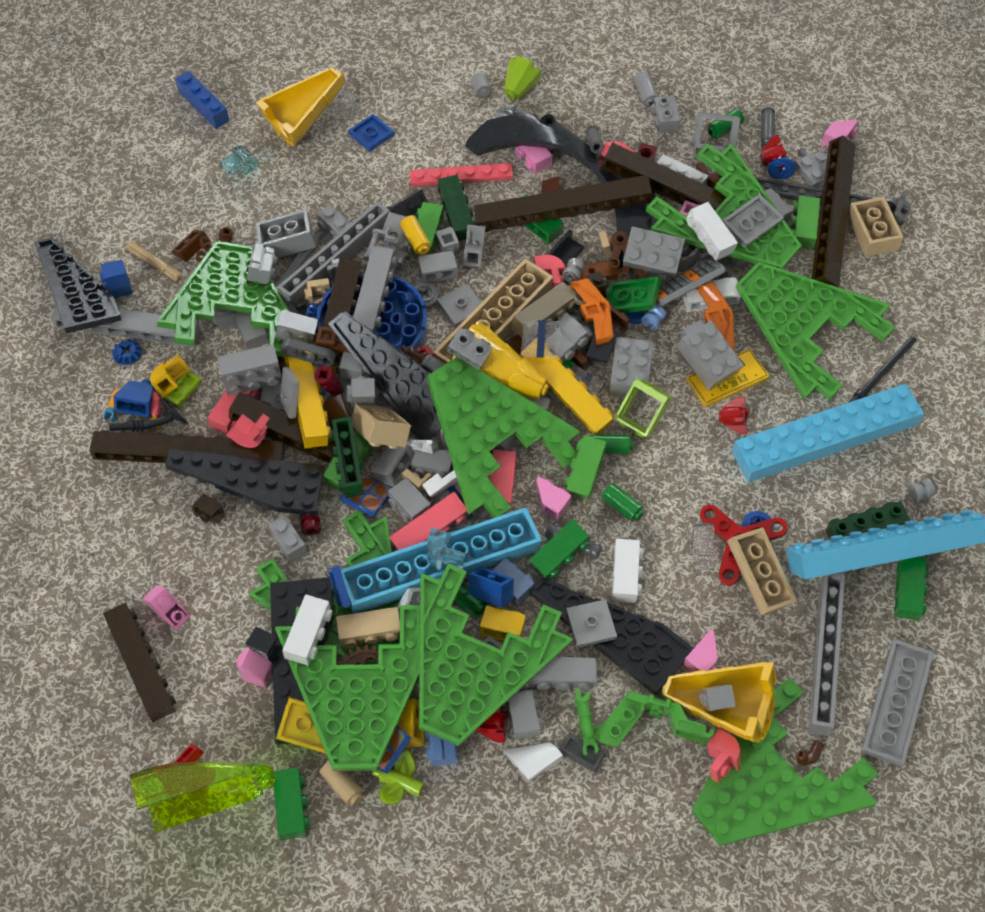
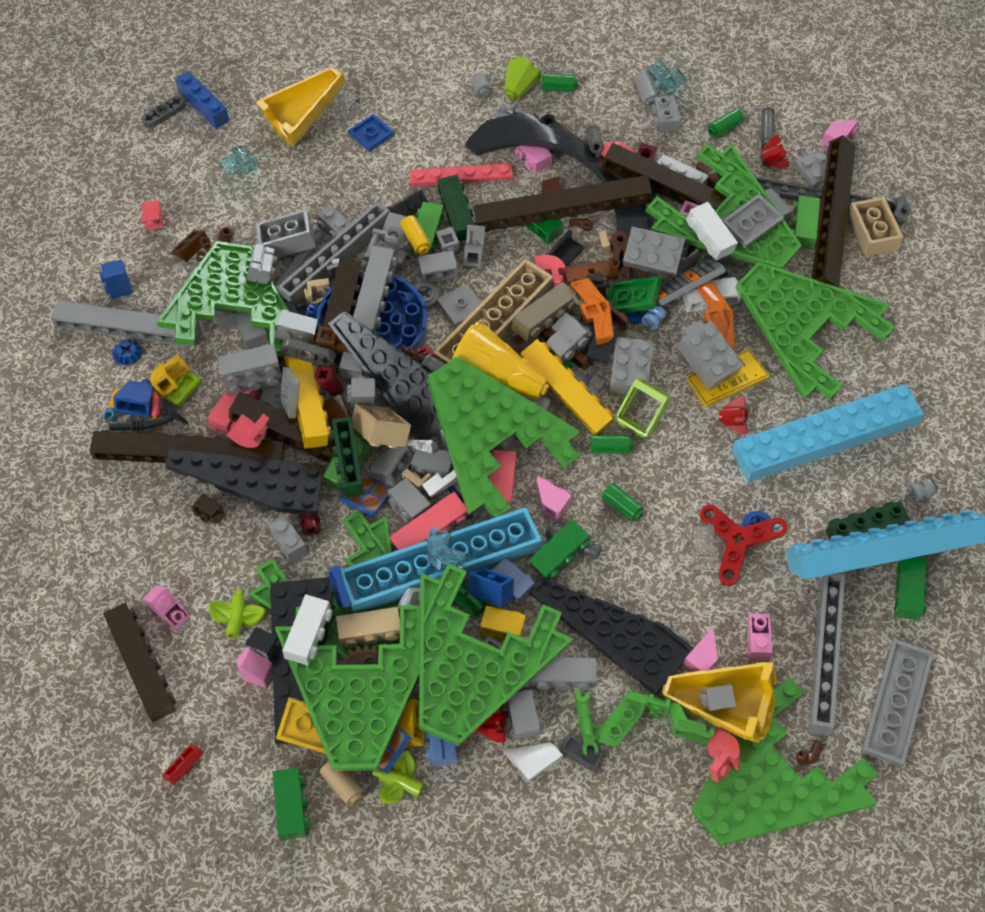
black wing [34,237,121,333] -> none
tan axle [126,241,182,282] -> none
clear neon green windscreen [129,761,277,833] -> none
light grey brick [447,327,493,371] -> none
clear slope [521,319,561,359] -> none
light grey wheel [562,258,585,283] -> none
bright green brick [564,435,607,500] -> none
light grey plate [566,599,617,648] -> none
white brick [612,539,643,603] -> none
light grey window [691,112,740,151] -> none
tan brick [727,527,797,616] -> none
blue gear [768,156,796,179] -> none
black bar [848,336,916,403] -> none
none -> coral brick [141,200,164,230]
none -> dark grey beam [142,96,185,128]
none -> lime plant [208,590,267,638]
none -> green brick [541,73,578,92]
none -> reddish brown arm [569,217,593,231]
none -> clear light blue brick [647,58,687,93]
none -> bright pink slope [747,614,772,661]

